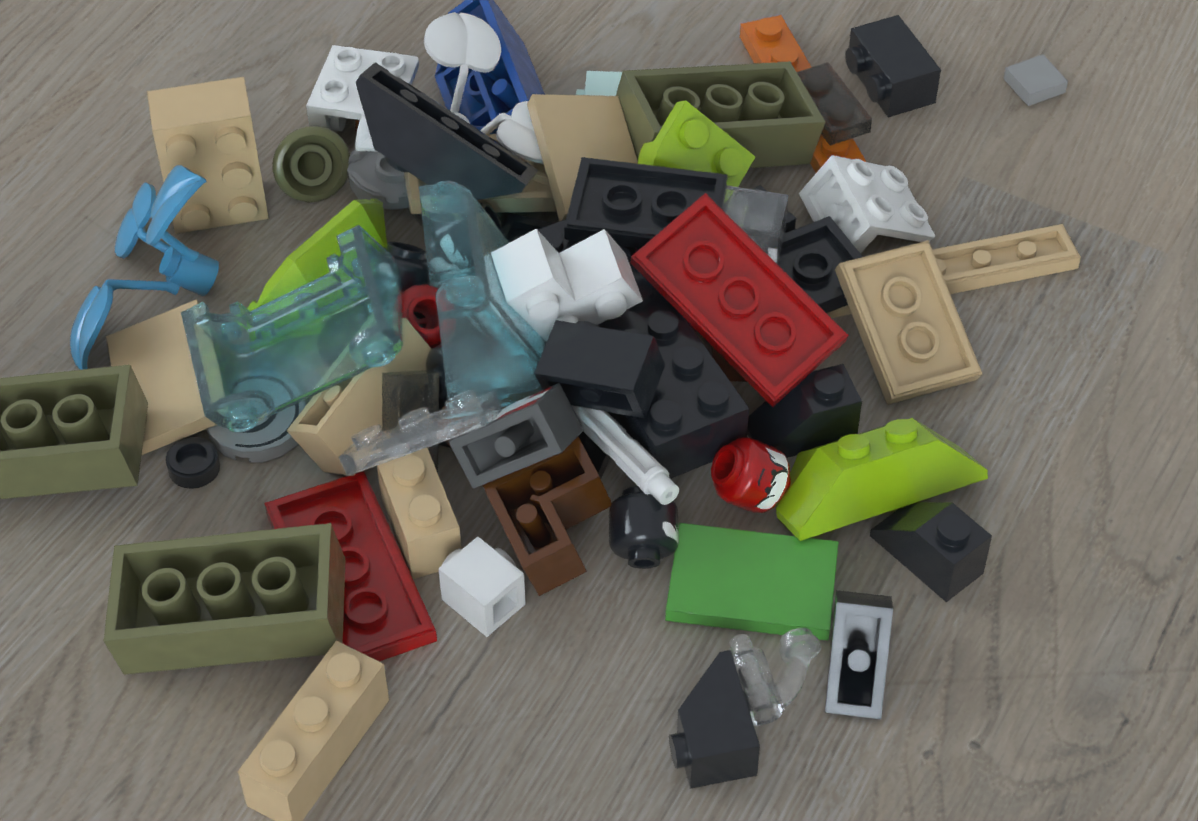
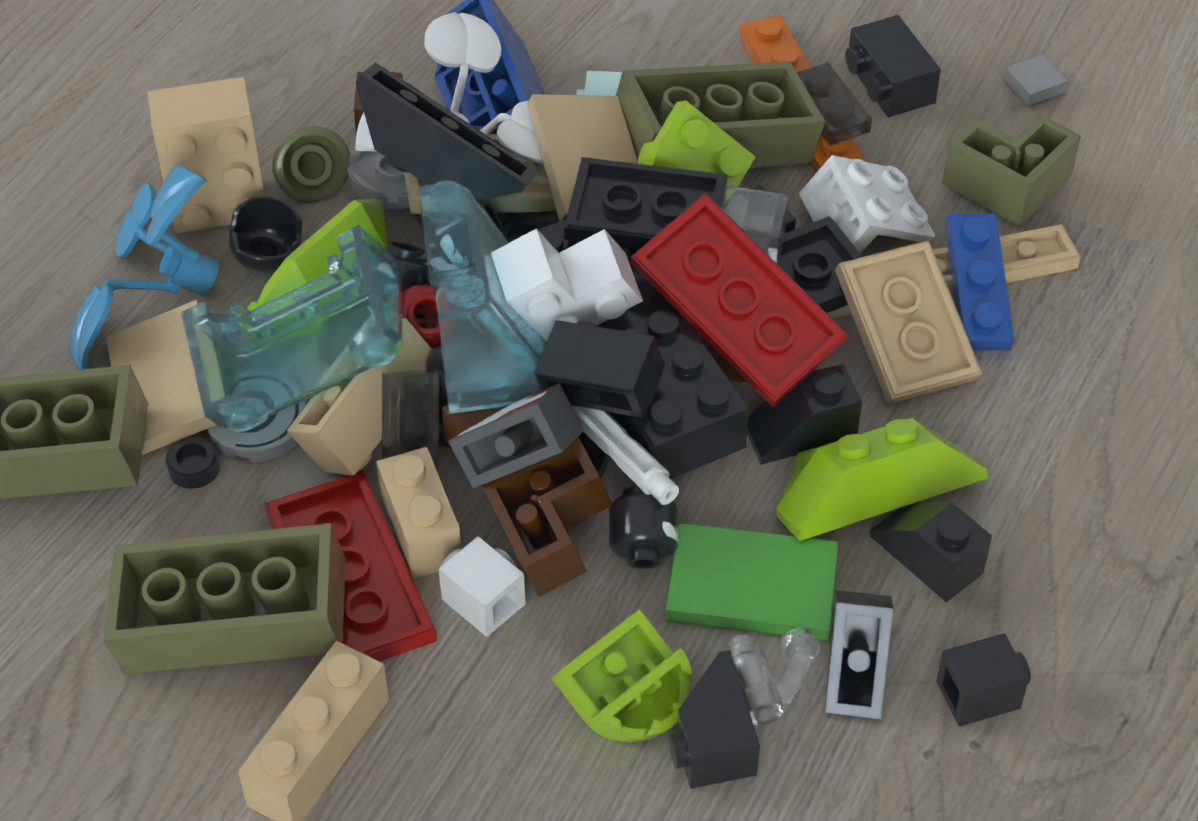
white bracket [306,45,419,133] -> none
clear plate [338,390,503,476] -> none
red head [711,437,791,513] -> none
none -> black hair [229,196,302,272]
none -> lime slope [551,609,692,742]
none -> black brick [936,633,1031,727]
none -> olive brick [942,115,1081,227]
none -> blue plate [945,213,1014,351]

